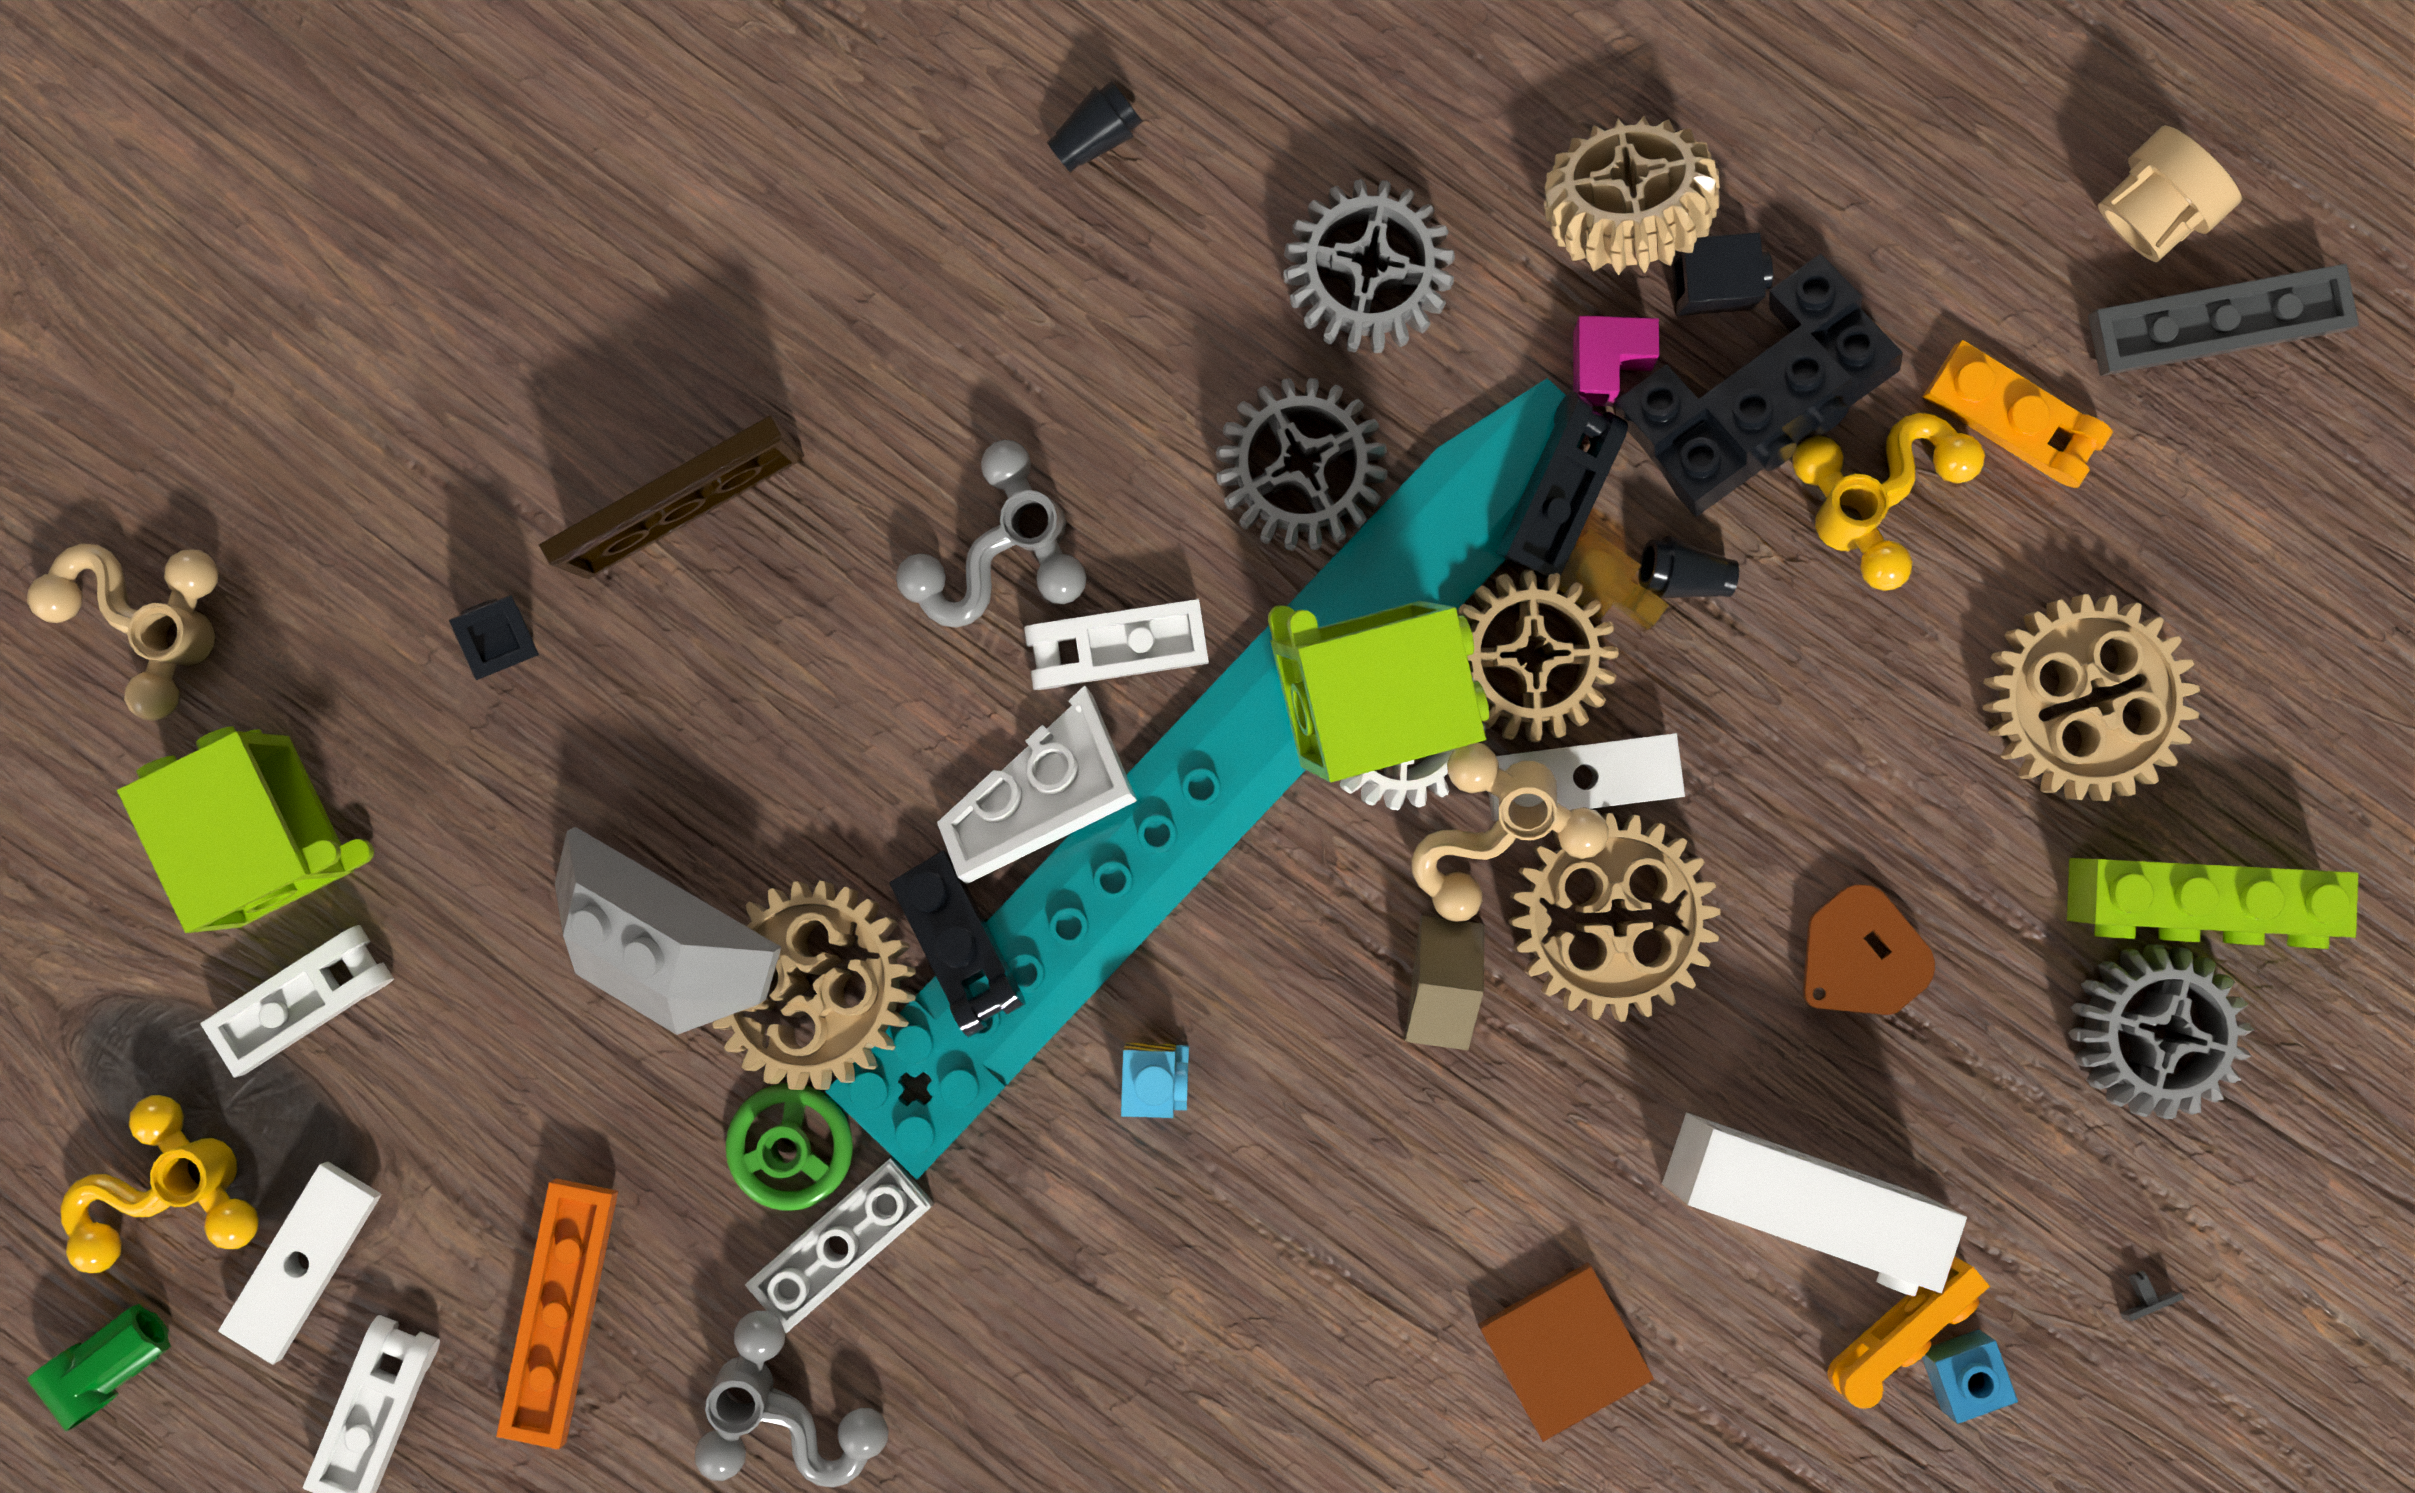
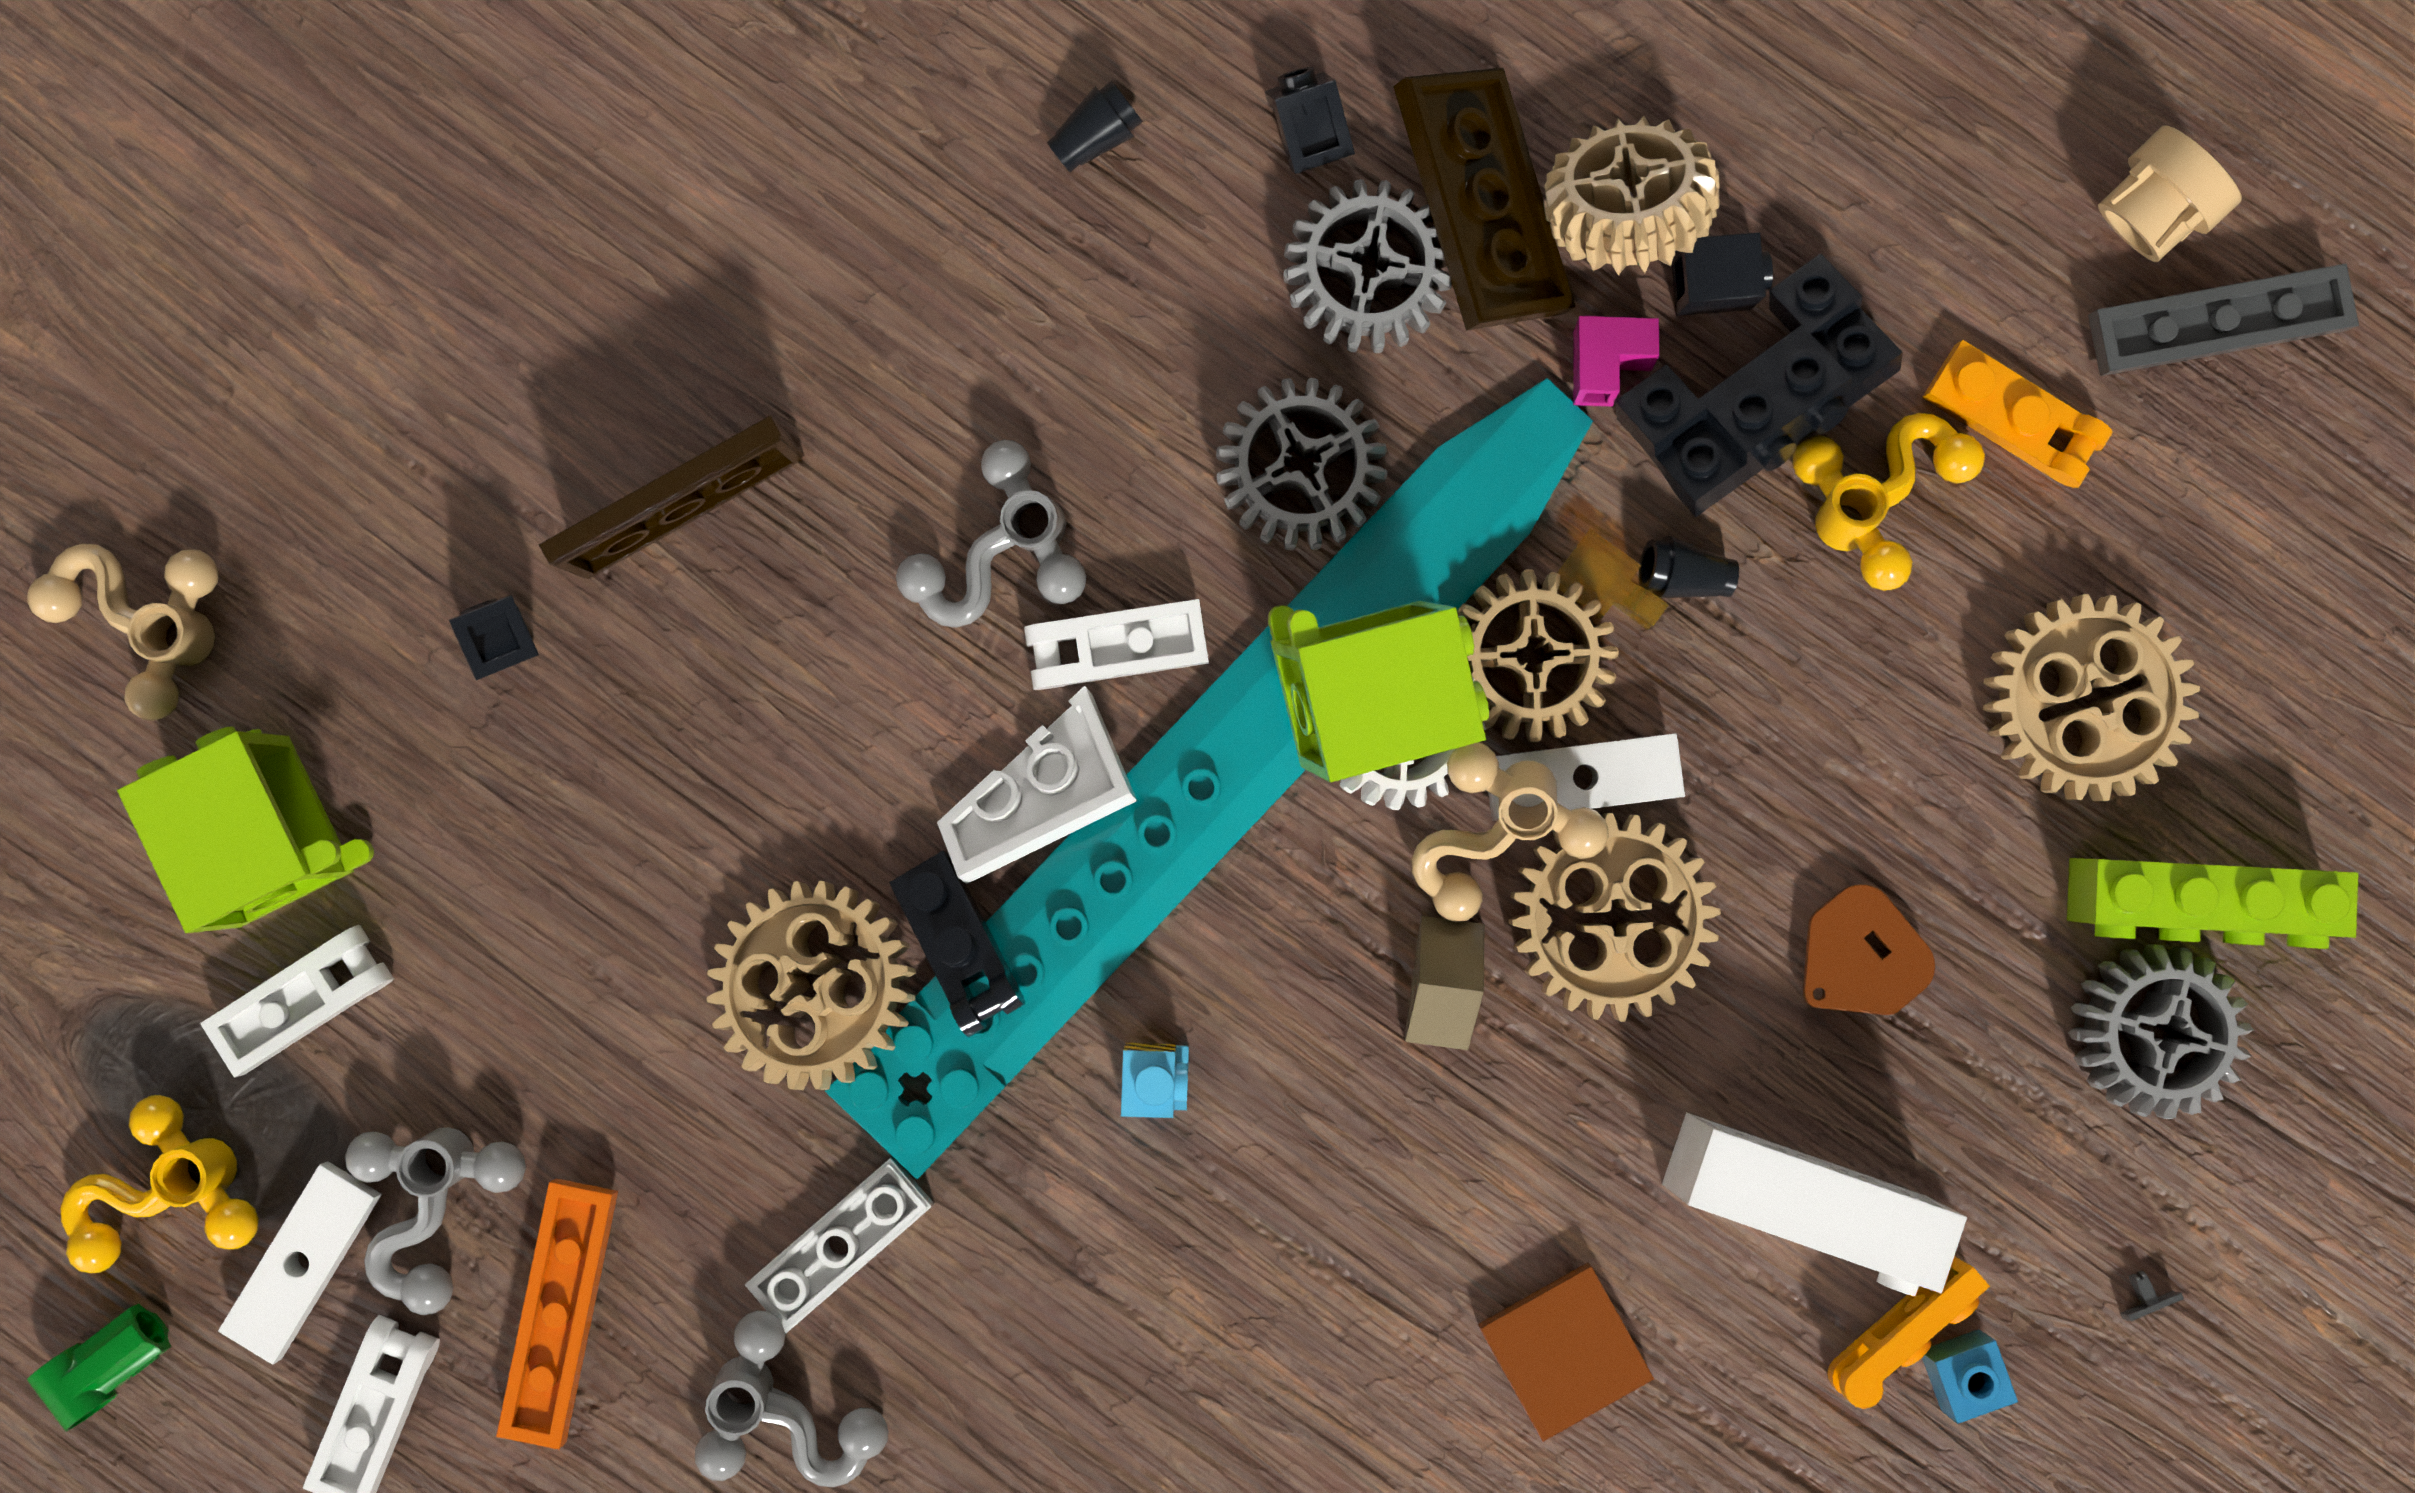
light grey wedge [555,827,781,1035] -> none
bright green piece [726,1083,853,1211] -> none
black plate [1496,392,1628,579] -> none
none -> light grey piece [345,1127,526,1315]
none -> black bracket [1265,67,1355,174]
none -> dark brown tile [1393,68,1575,331]

